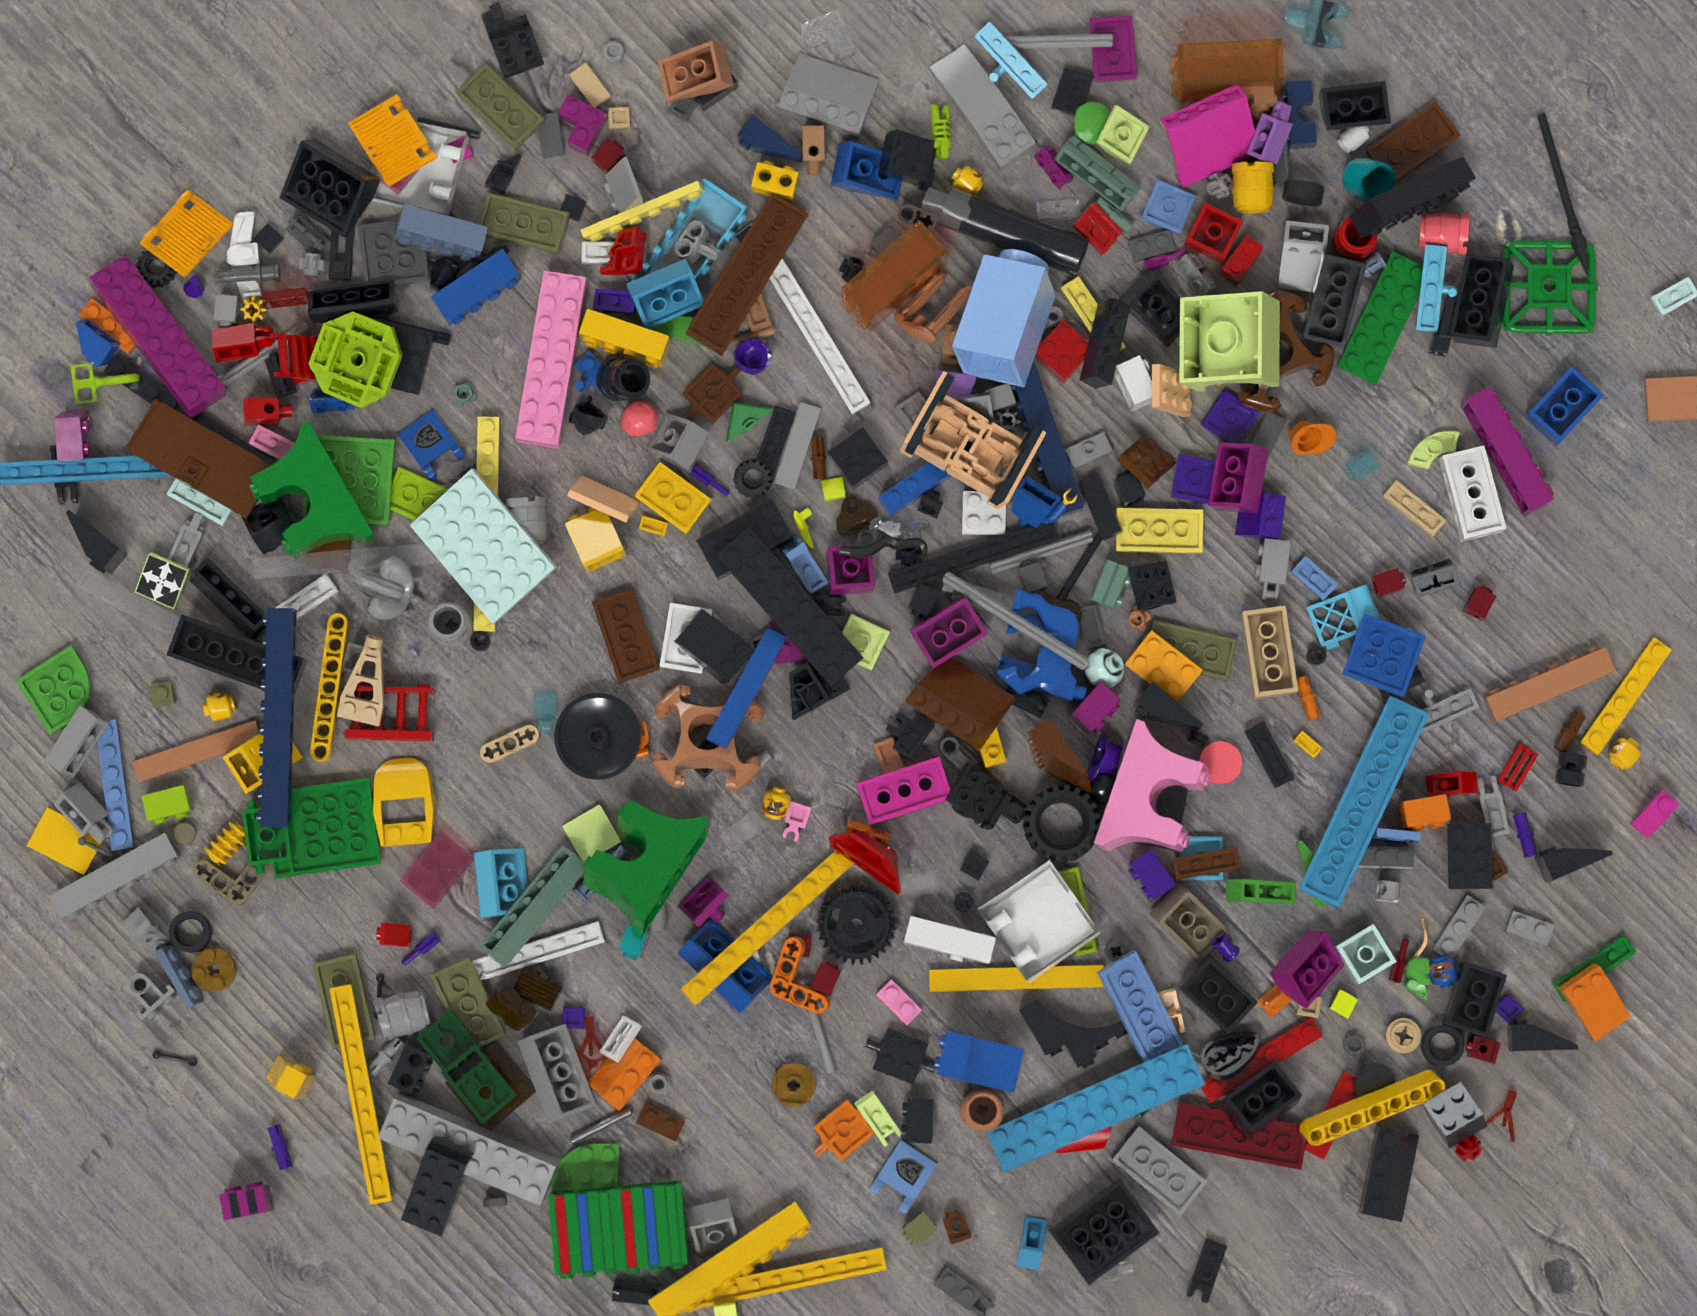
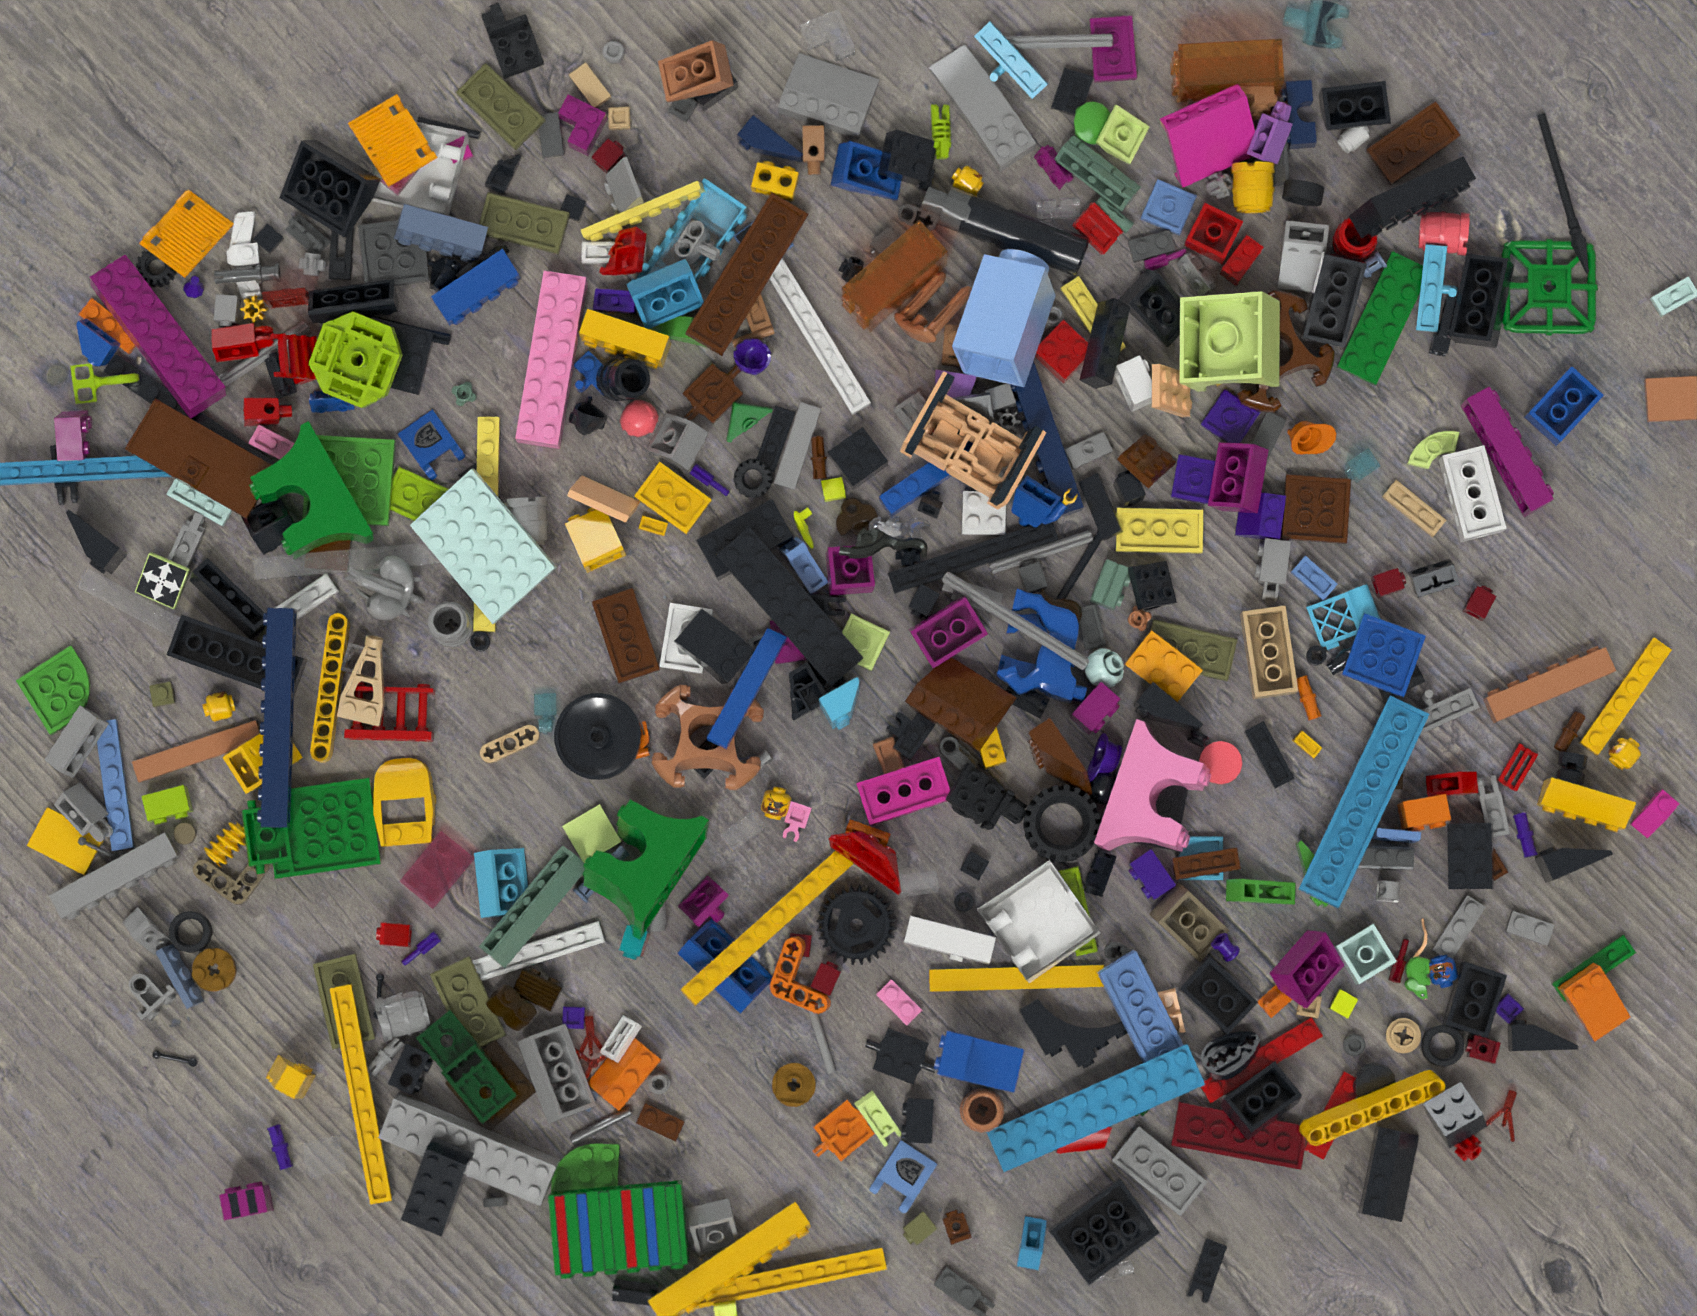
teal cylinder [1342,158,1396,202] -> none
none -> medium azure slope [819,677,860,730]
none -> black hinge [1083,850,1117,897]
none -> reddish brown plate [1281,474,1351,544]
none -> black cone [1326,647,1351,676]
none -> yellow slope [1537,777,1636,833]

